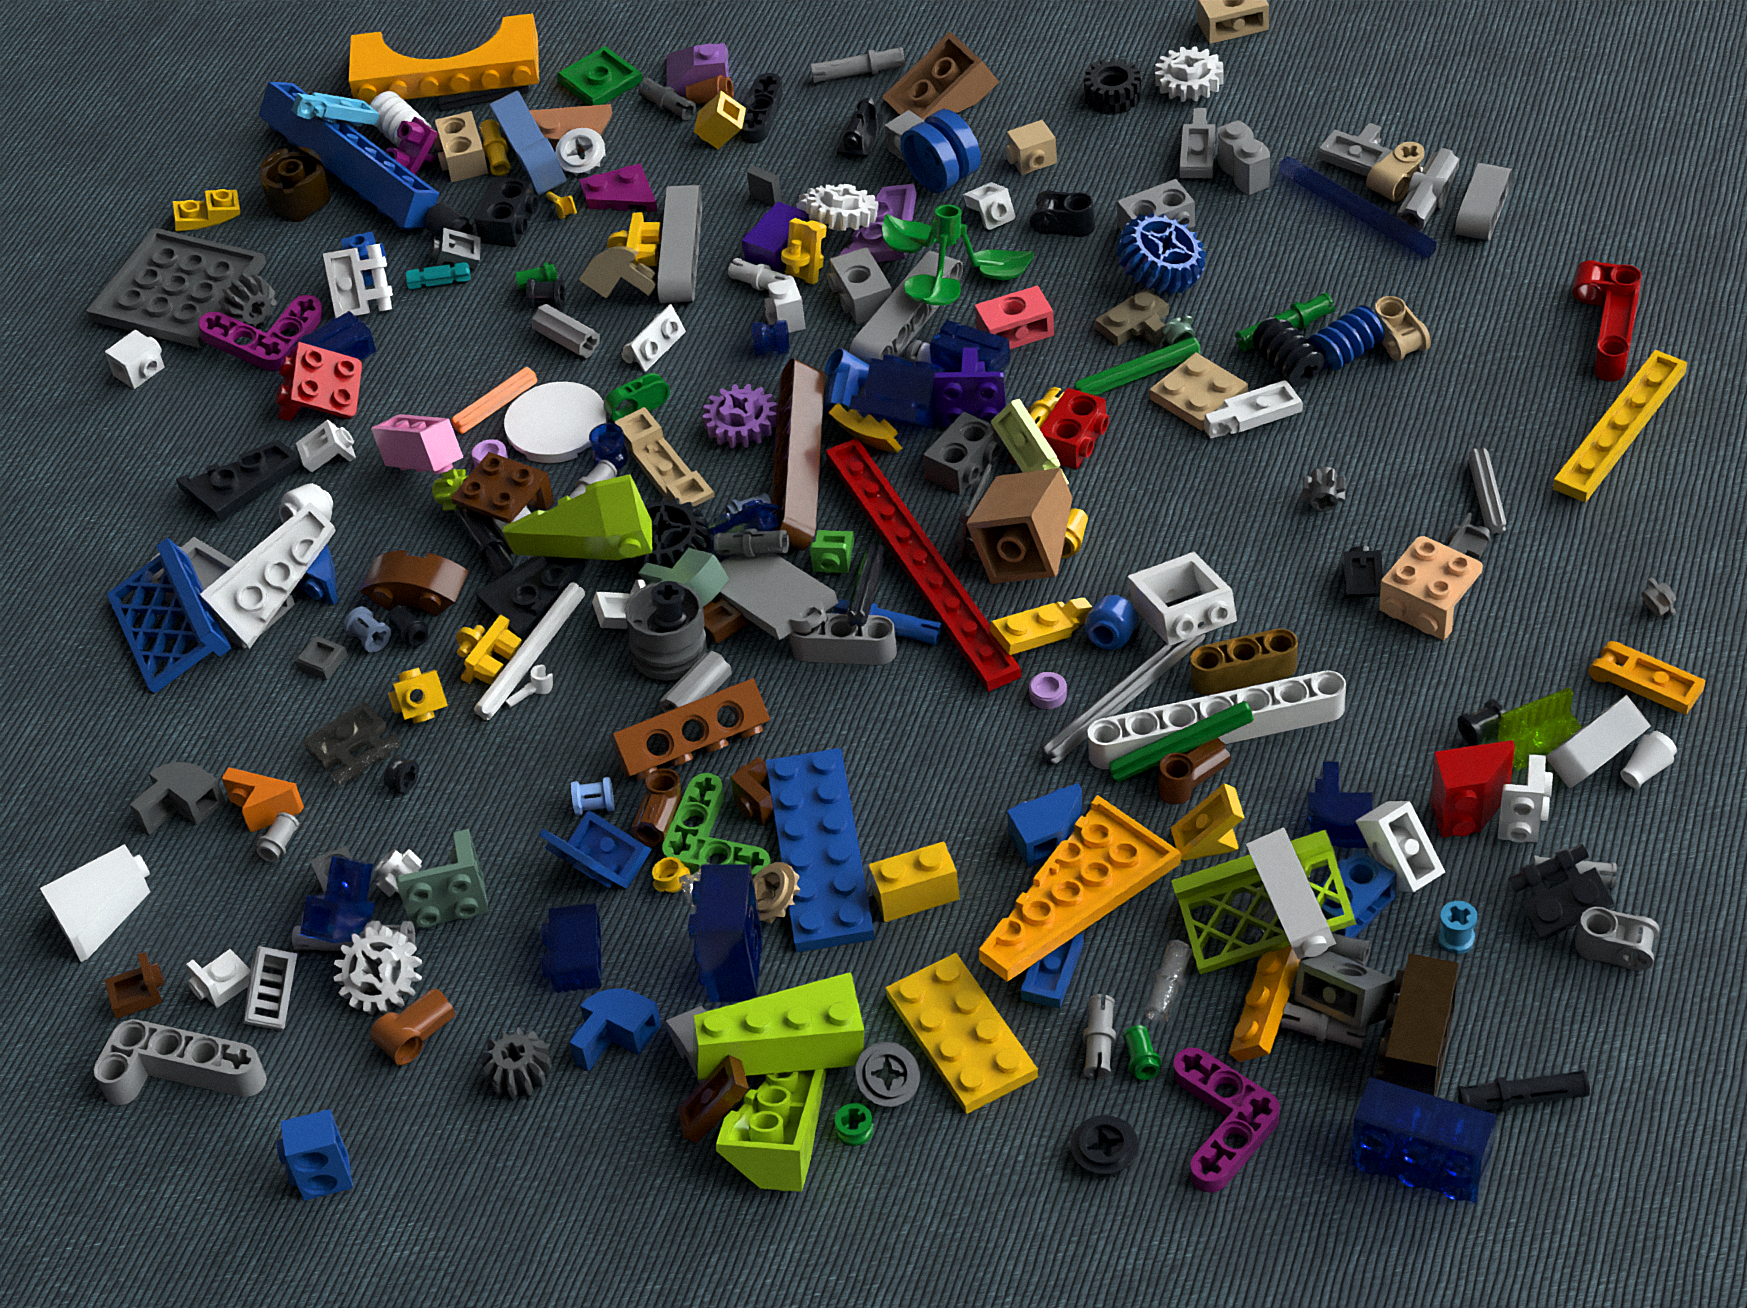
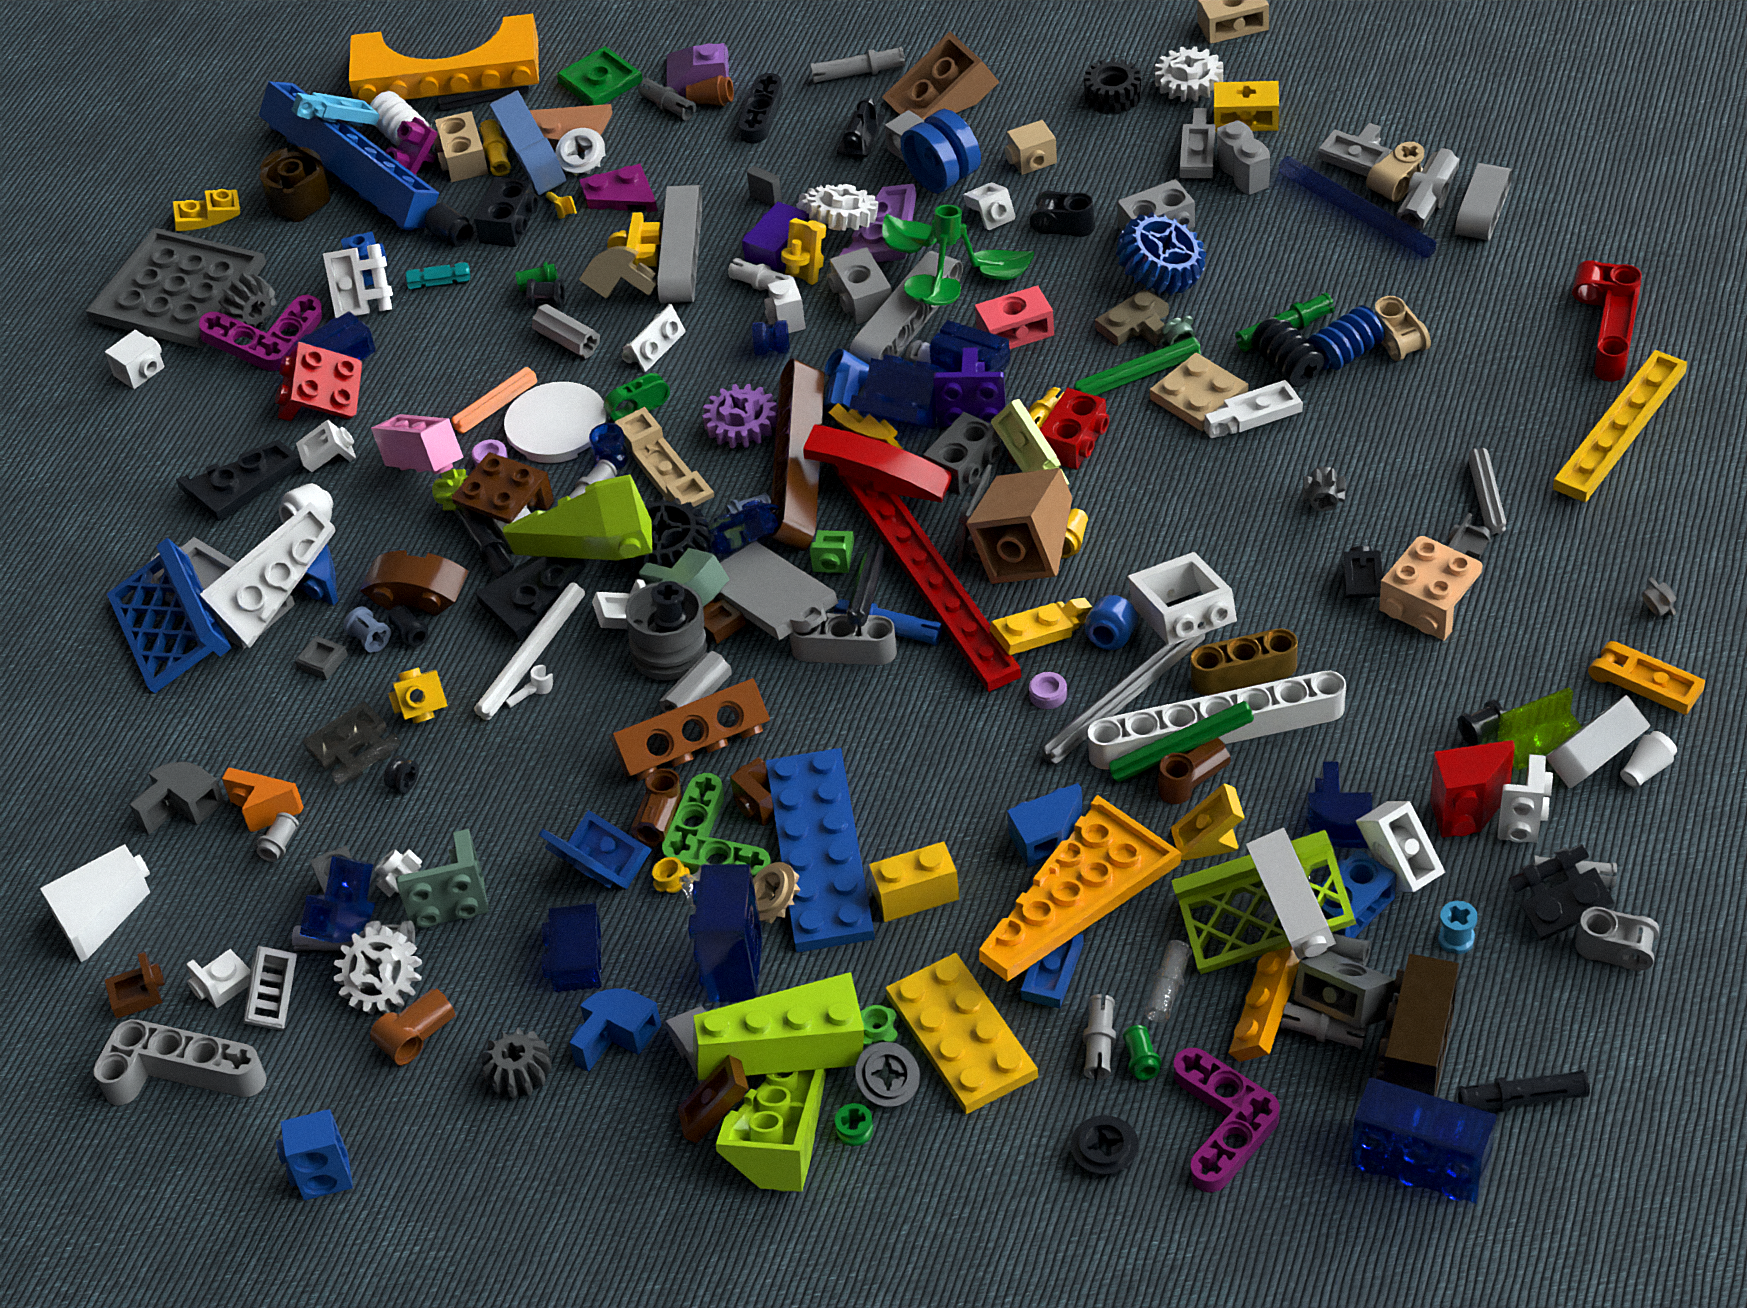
dark grey bracket [429,227,481,269] -> none
yellow hips [456,615,522,685] -> none
light blue bush [571,777,614,816] -> none
yellow brick [694,91,746,149] -> none
dark grey pin [714,528,789,558] -> none
none -> red slope [803,424,952,503]
none -> bright green plate [860,1005,898,1046]
none -> yellow brick [1214,81,1279,132]

